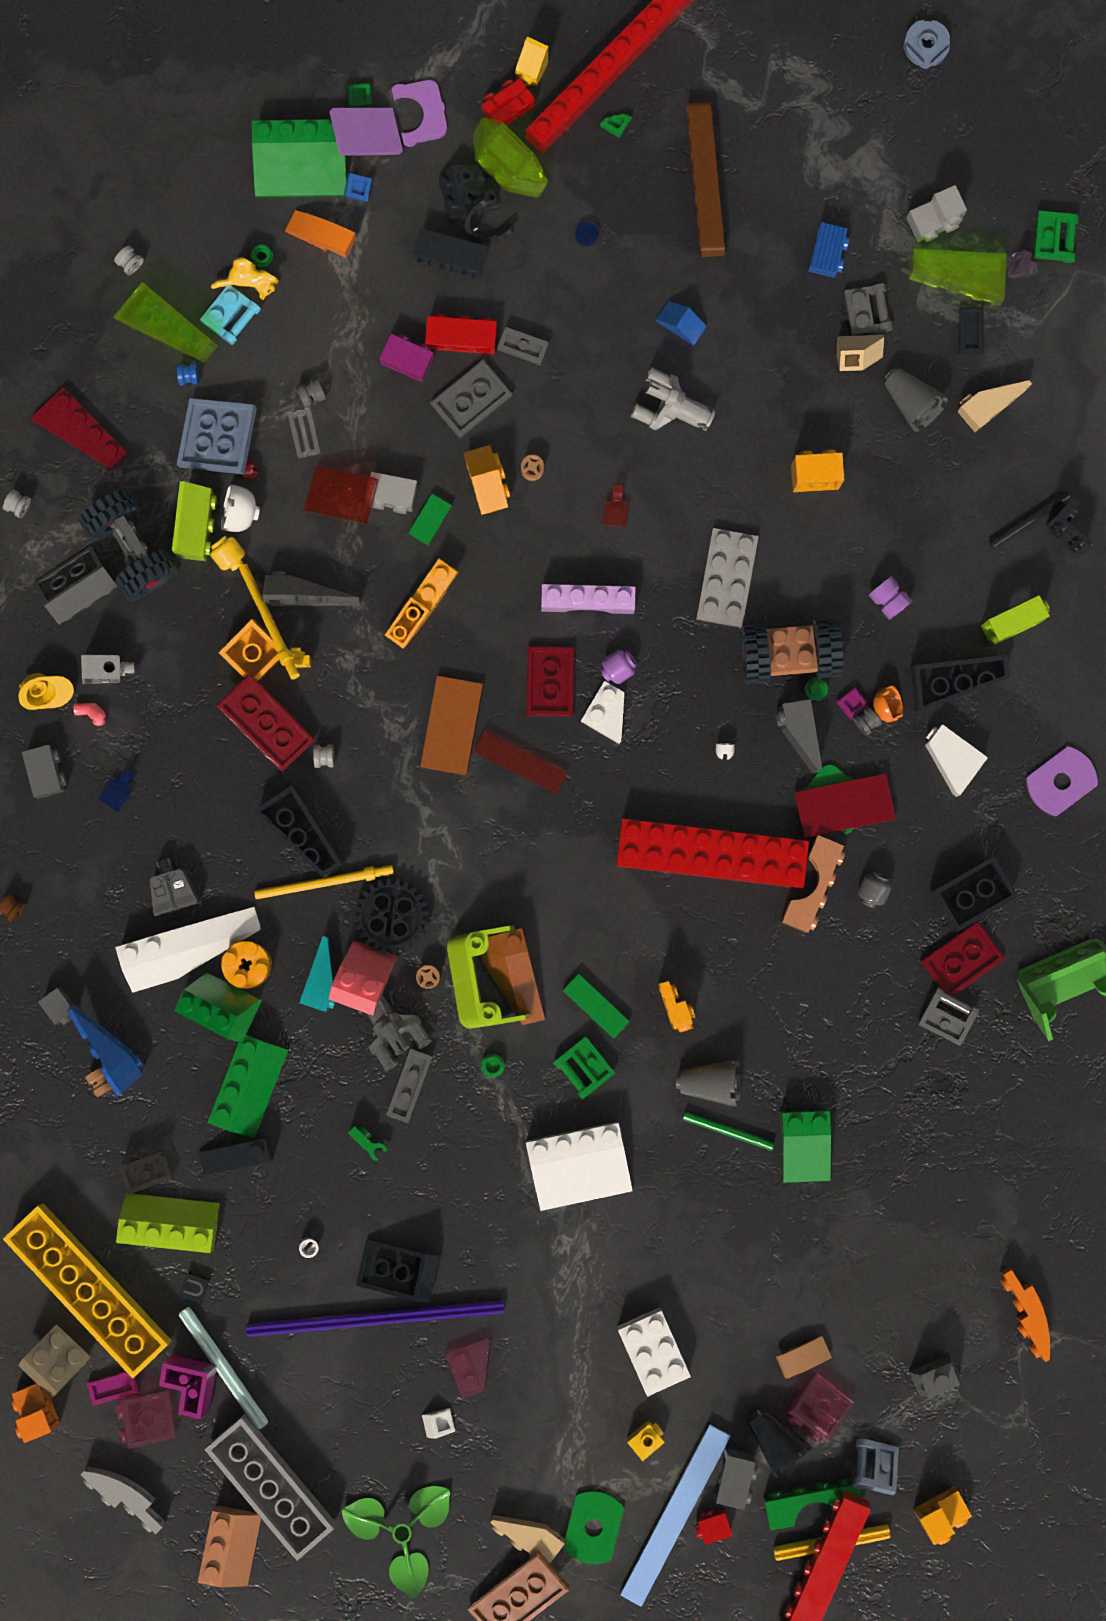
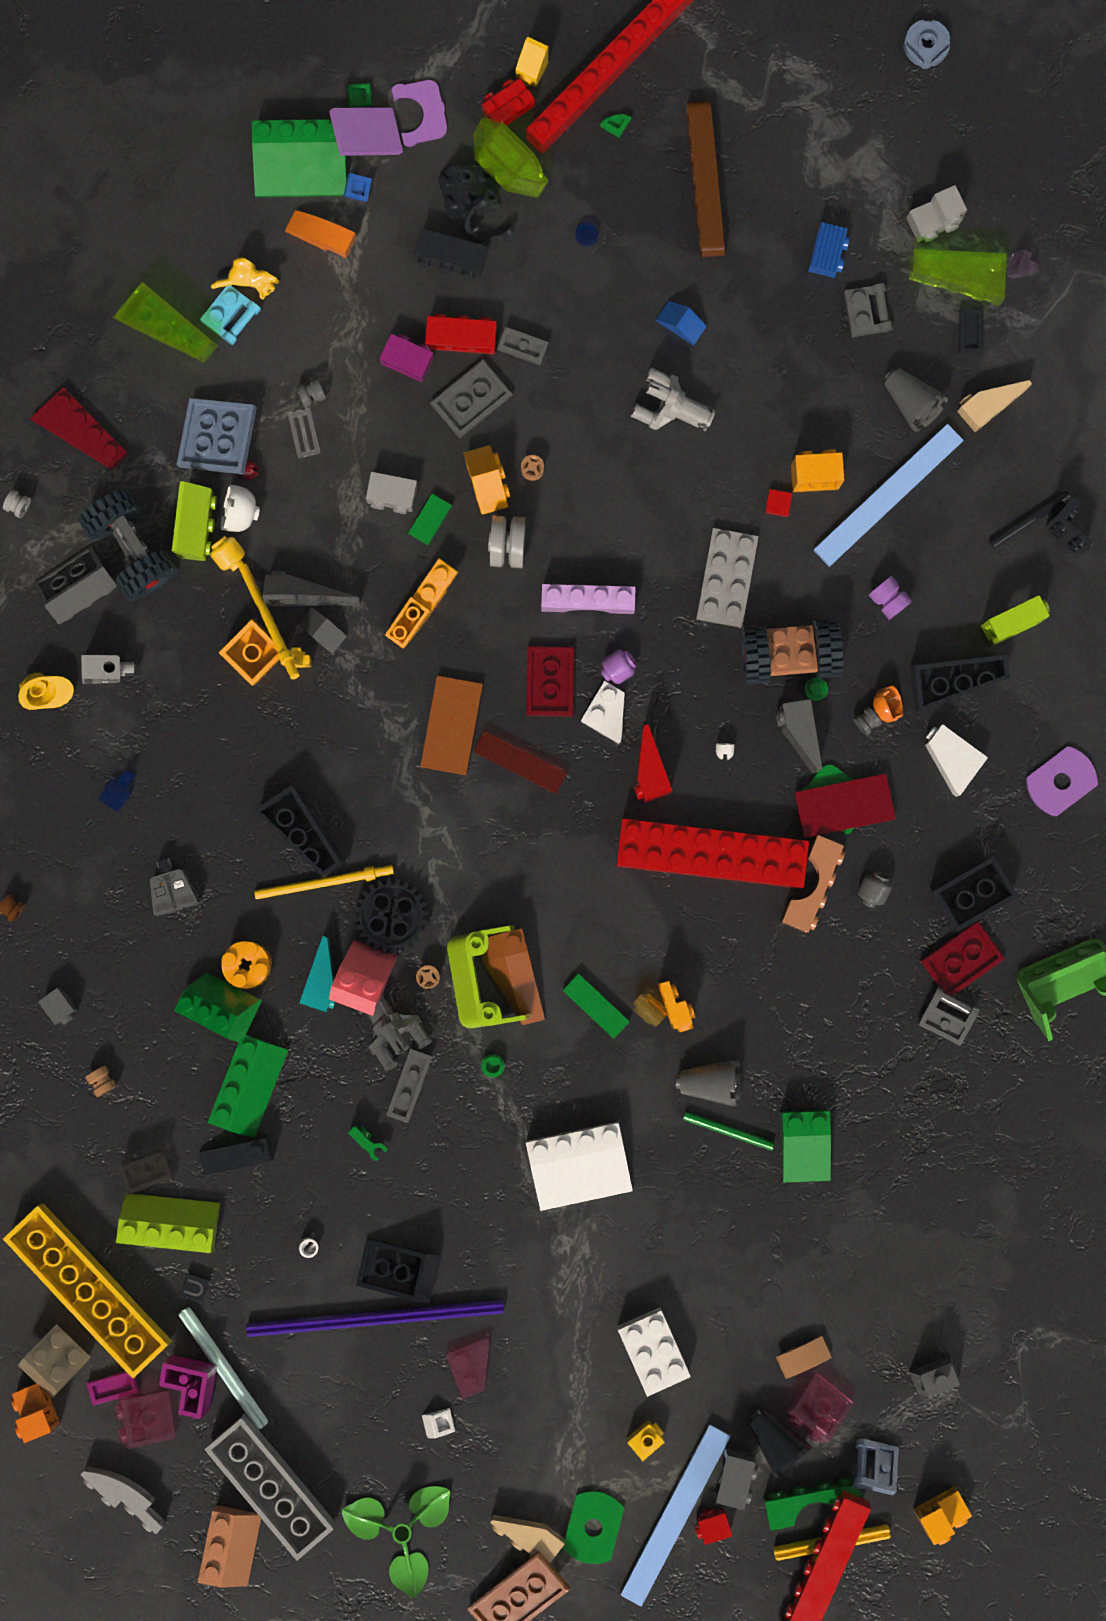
dark grey brick [22,745,67,799] -> none
blue wedge [68,1004,144,1096] -> none
coral arm [74,703,106,726] -> none
light grey wheel [114,245,144,275] -> none
white wedge [115,907,261,992] -> none
blue wheel [177,361,199,386] -> none
dark red tile [216,673,315,771] -> none
green plate [250,244,273,268] -> none
clear red tile [304,466,379,525] -> none
light grey wheel [313,744,334,768] -> none
green plate [553,1036,615,1099] -> none
clear red plate [603,485,628,528] -> none
tan slope [836,335,884,371] -> none
magenta tile [836,687,869,720] -> none
orange slope [1000,1267,1050,1362] -> none
green plate [1033,211,1079,263] -> none
none -> dark grey slope [297,608,347,654]
none -> light grey wheel [488,515,525,568]
none -> clear yellow brick [633,993,668,1027]
none -> red slope [634,724,672,803]
none -> red tile [765,489,792,517]
none -> light blue tile [813,424,963,567]

